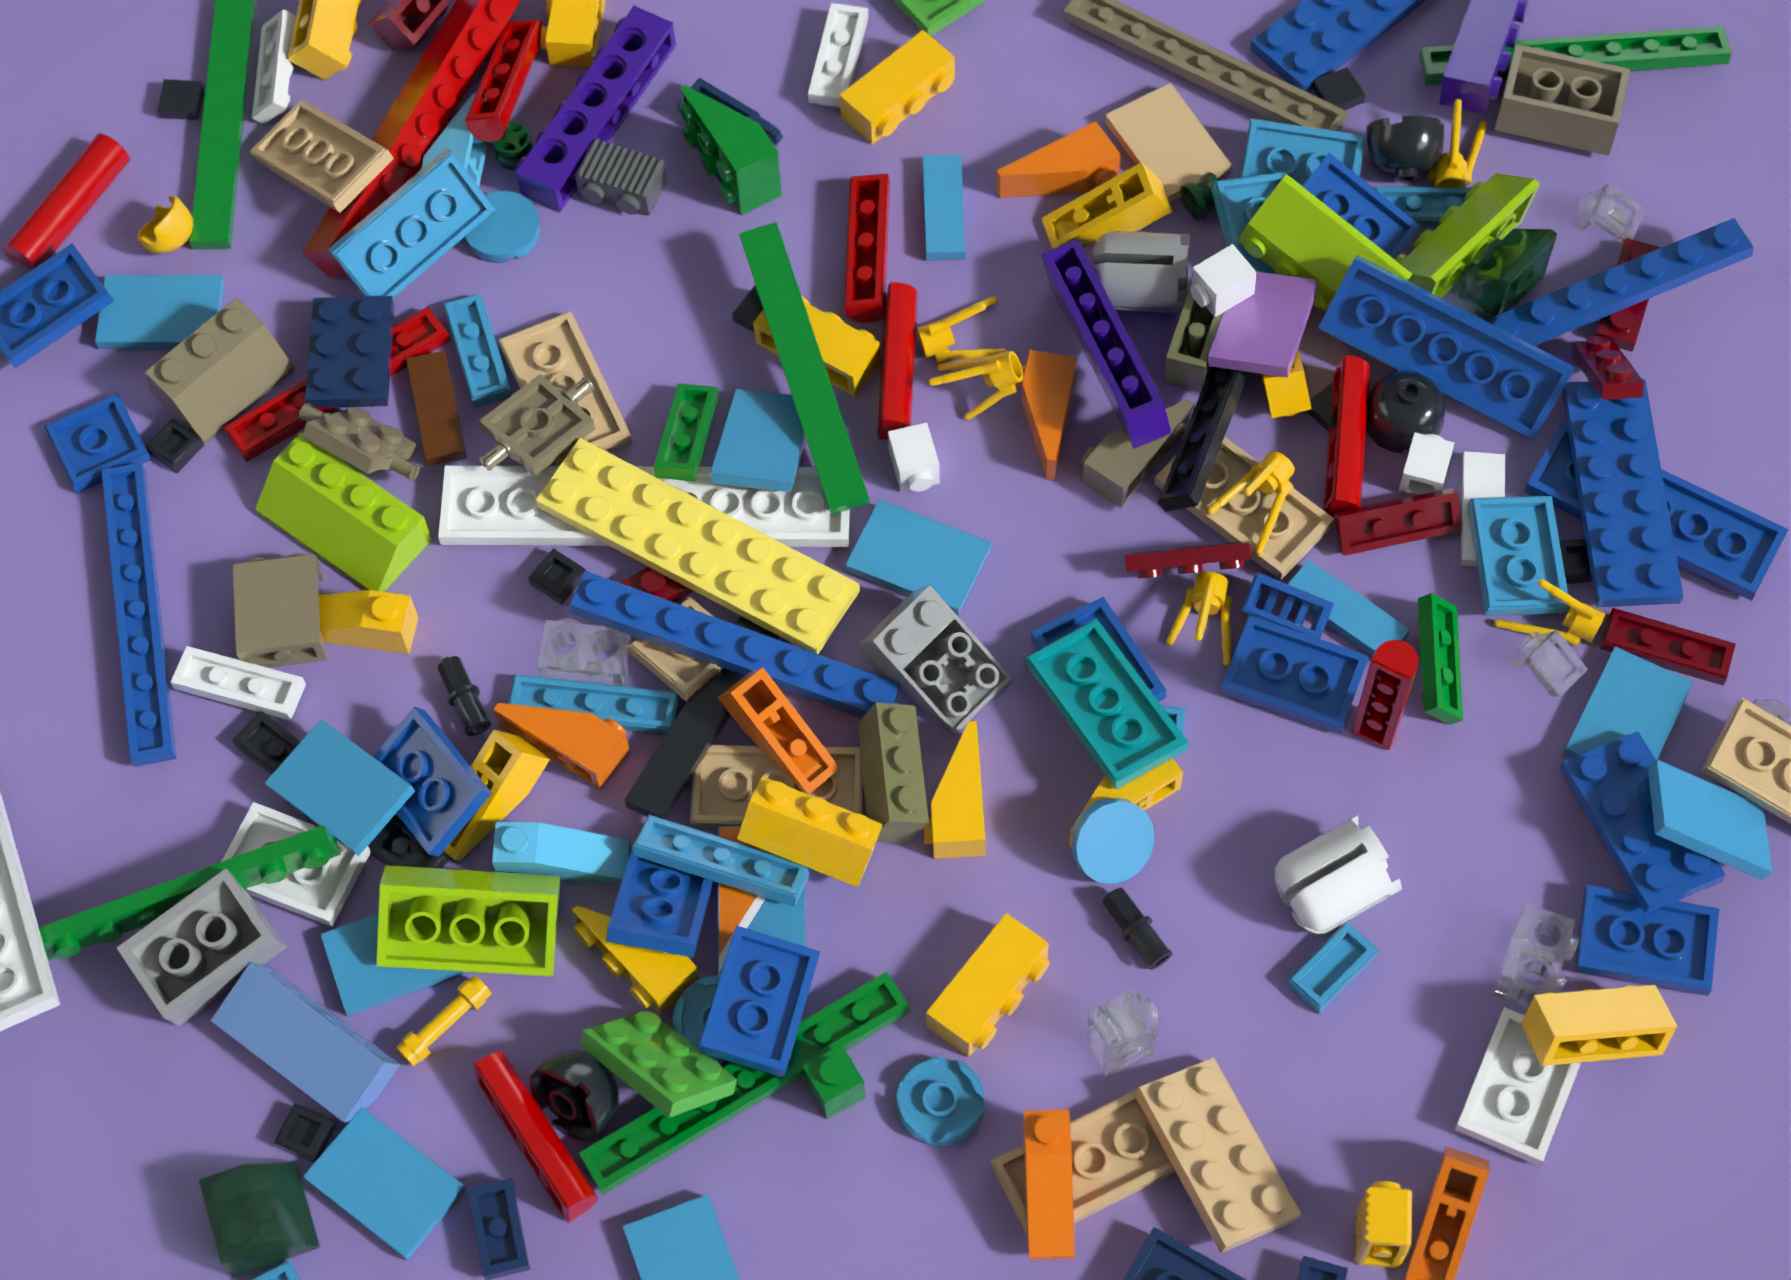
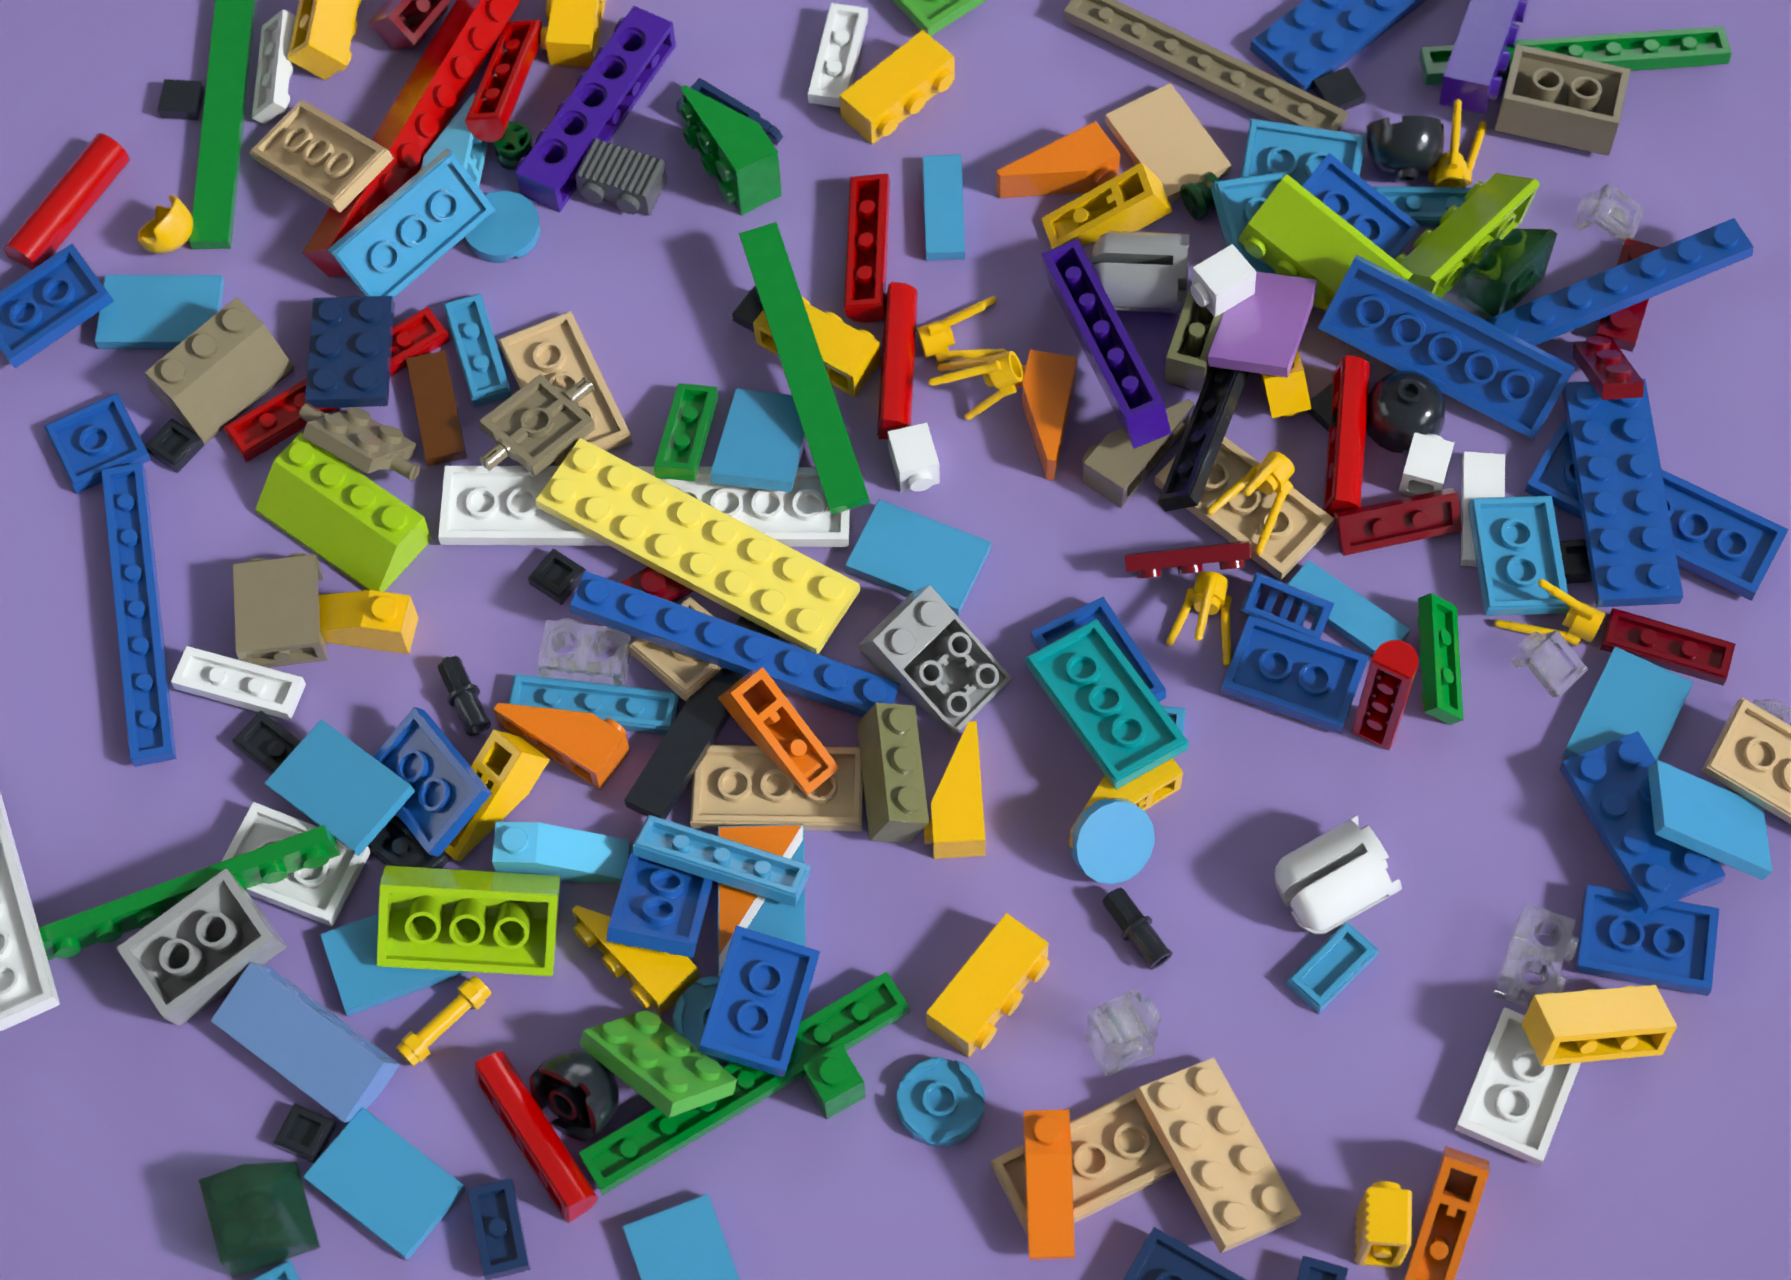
yellow brick [737,776,883,887] -> none

